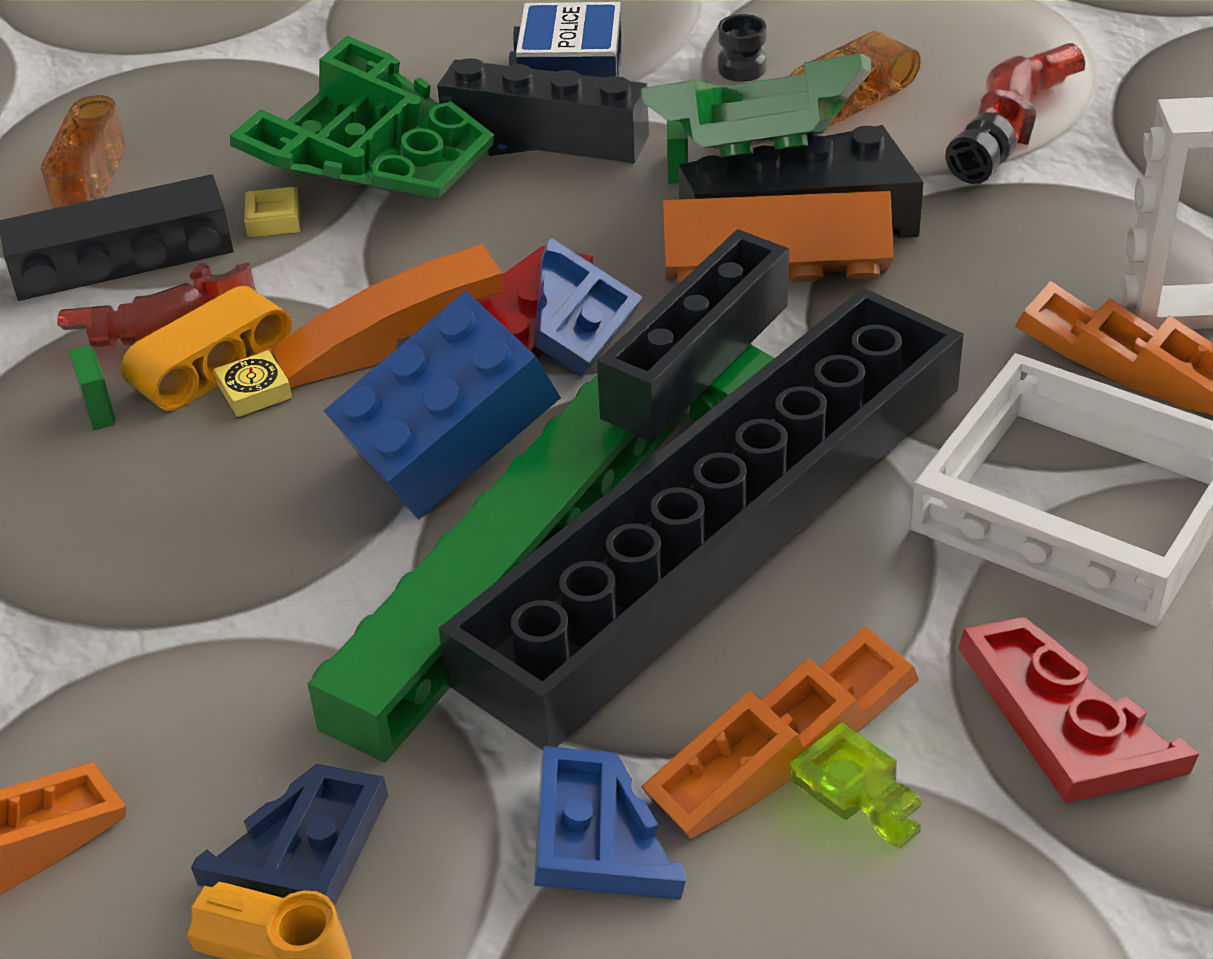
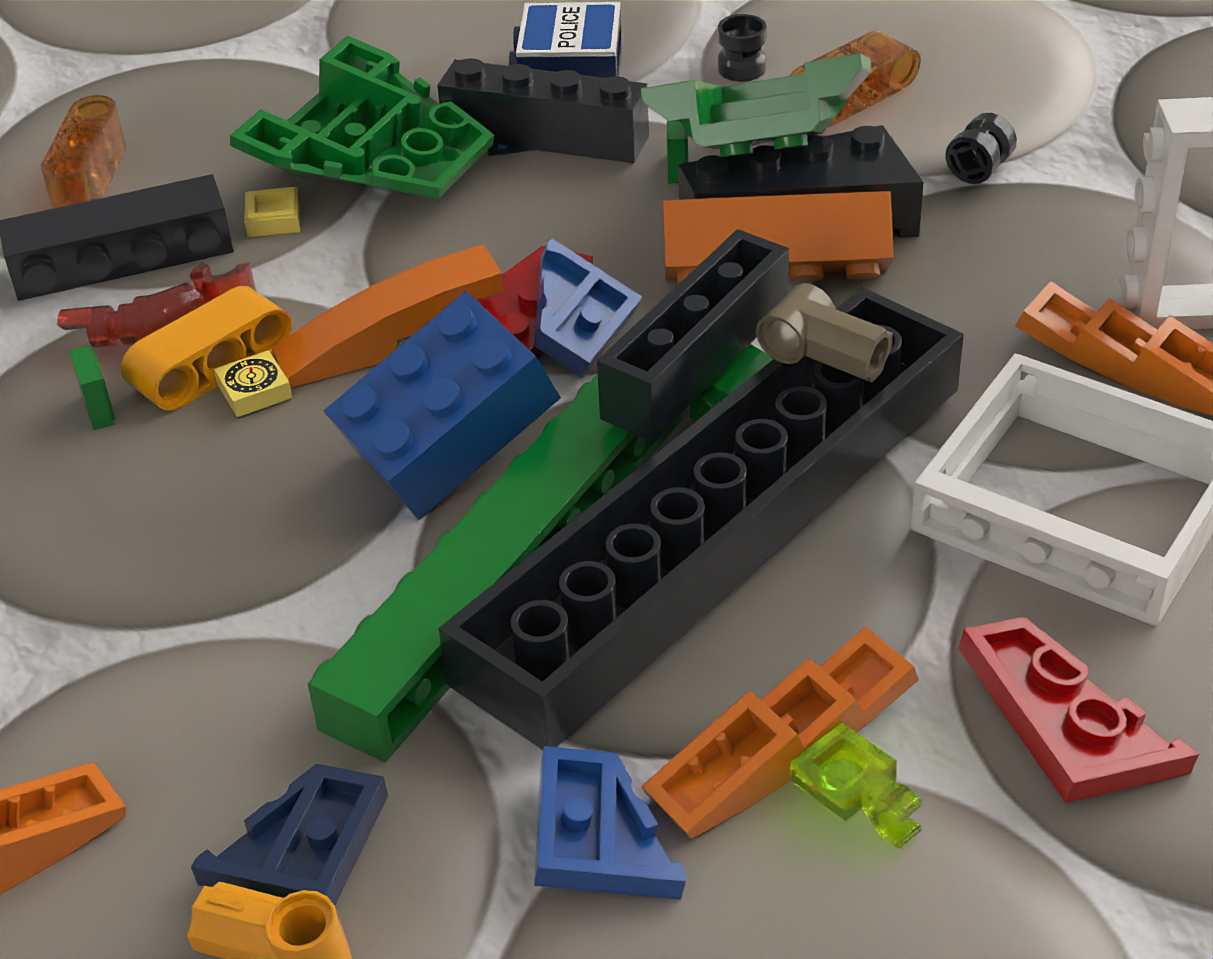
clear red piece [977,43,1086,145] -> none
none -> dark tan piece [756,283,893,383]

